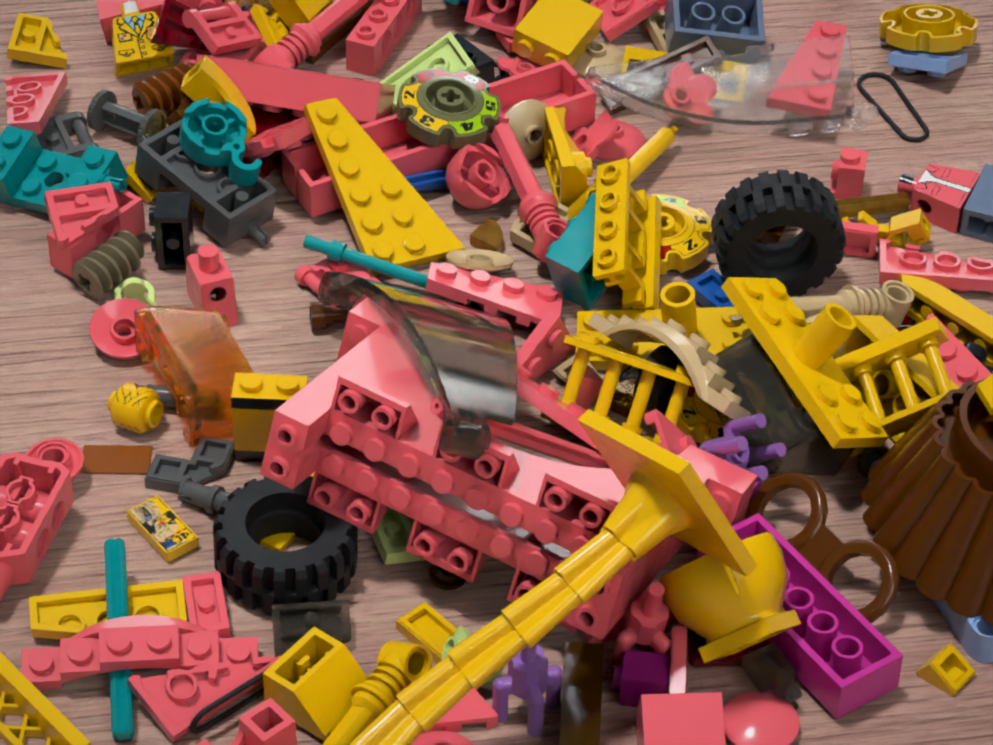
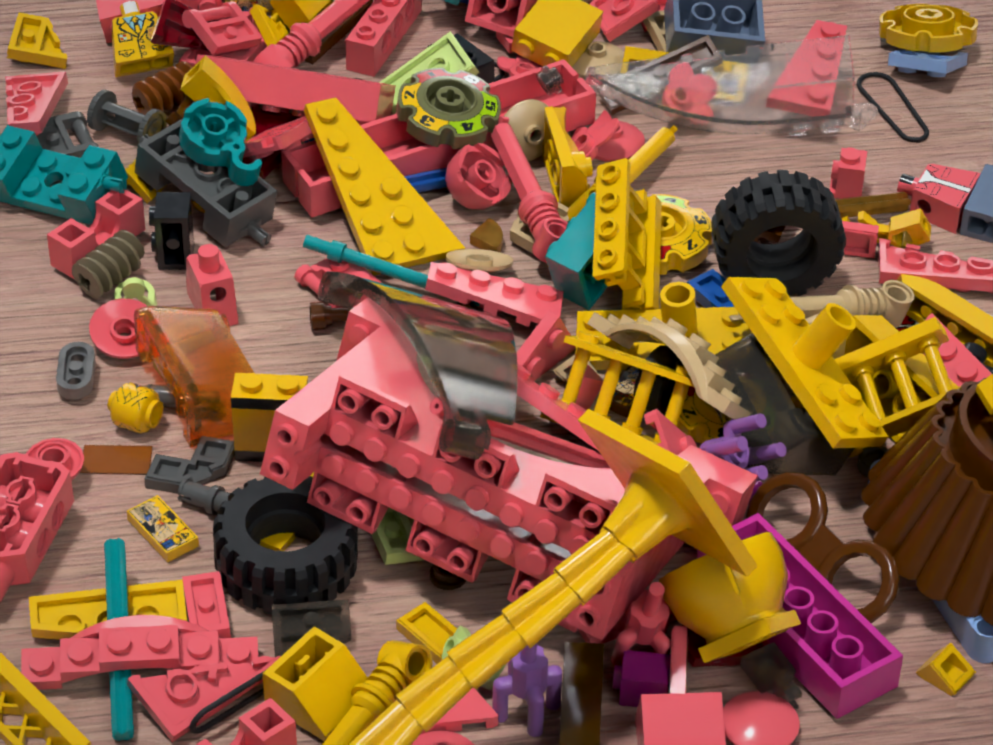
coral wing [44,182,119,250] -> none
none -> flat silver plate [56,342,96,400]
none -> clear smoke plate [536,65,564,96]

